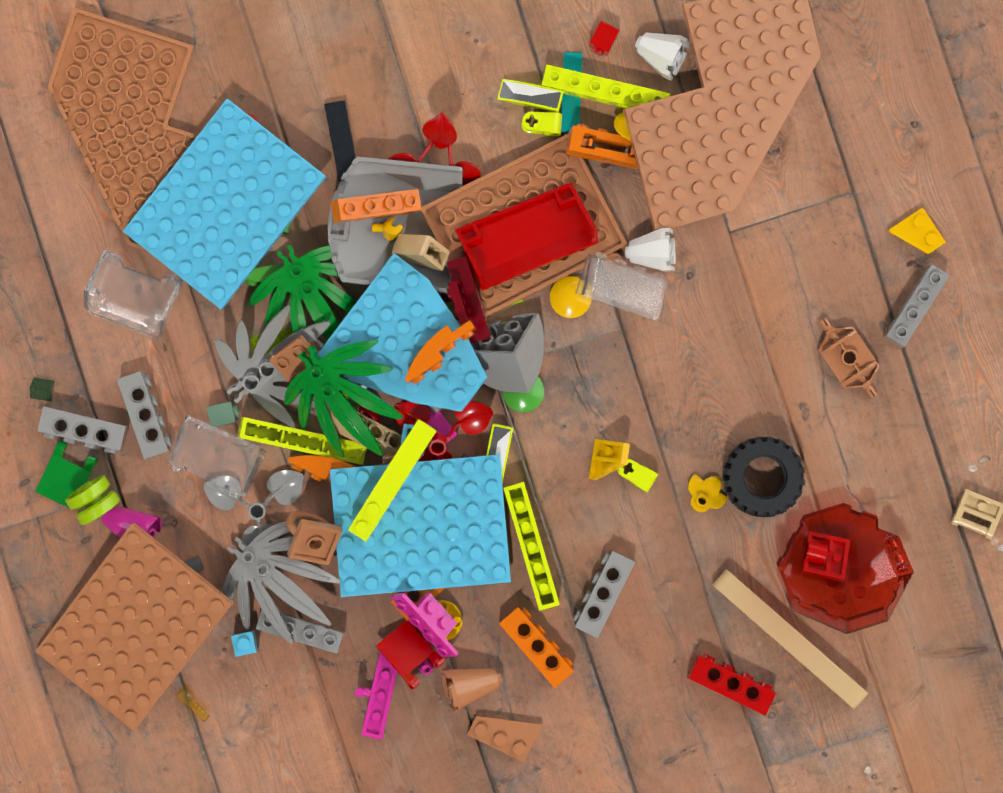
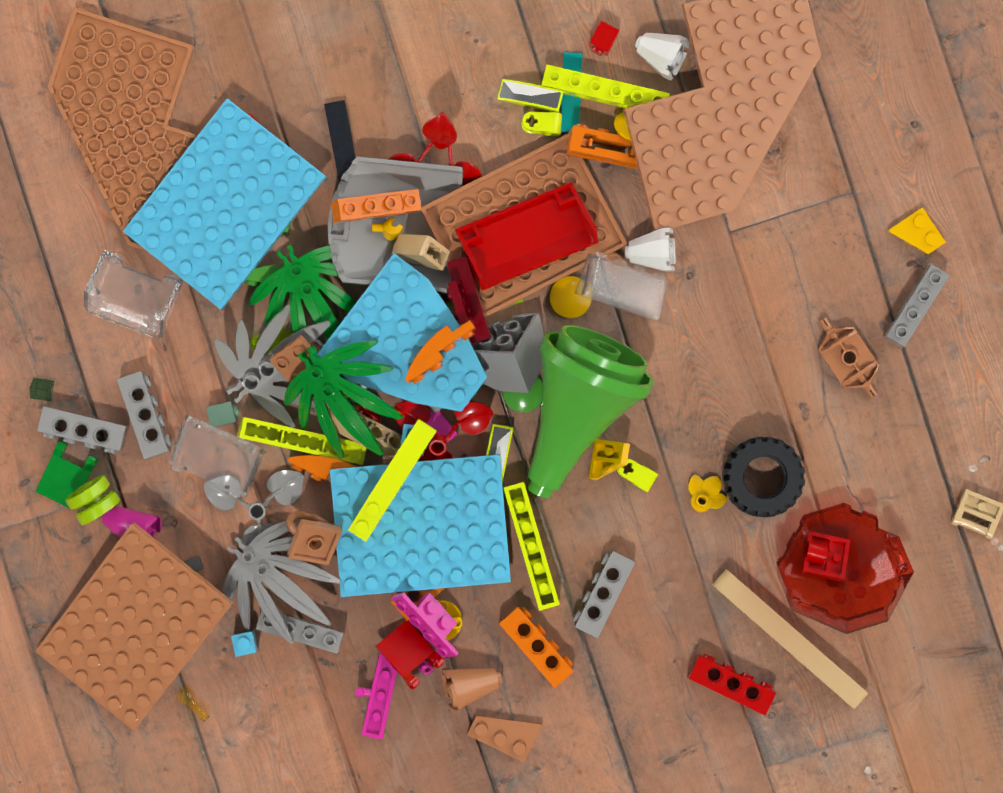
none -> bright green piece [527,325,654,498]

